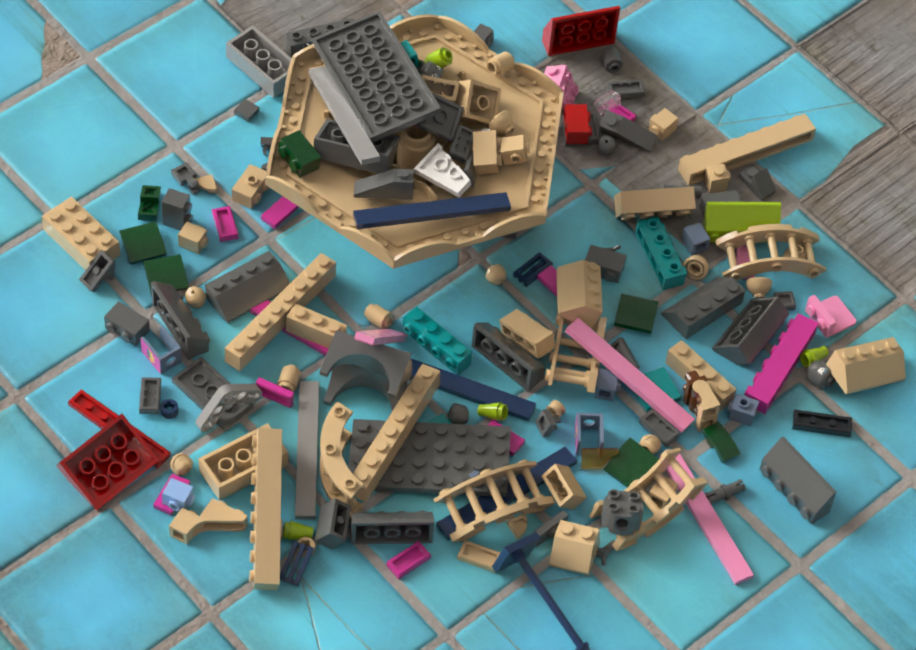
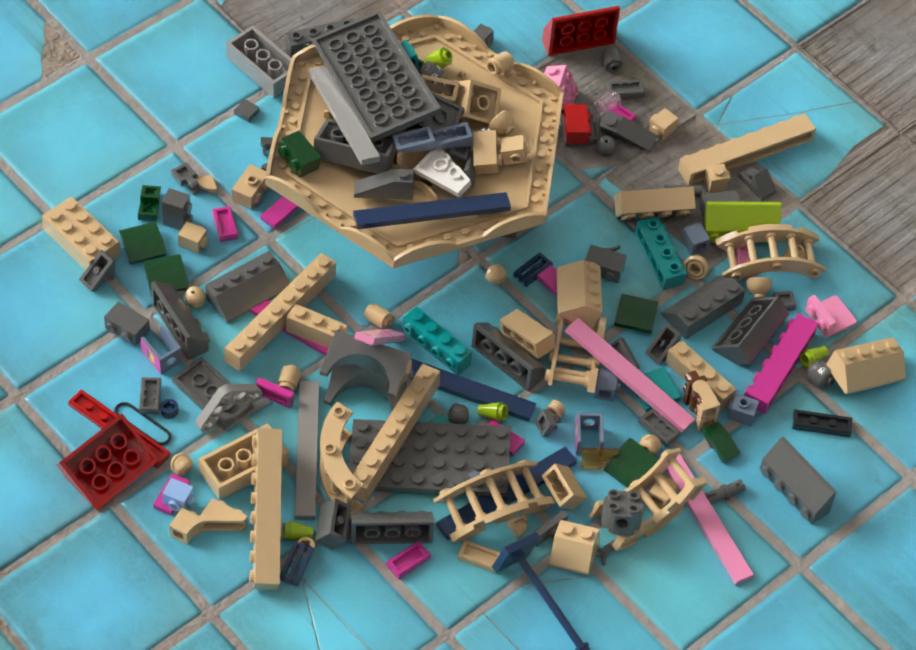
none -> black piece [114,402,171,445]
none -> sand blue slope [392,122,473,153]
none -> dark grey slope [645,322,682,364]

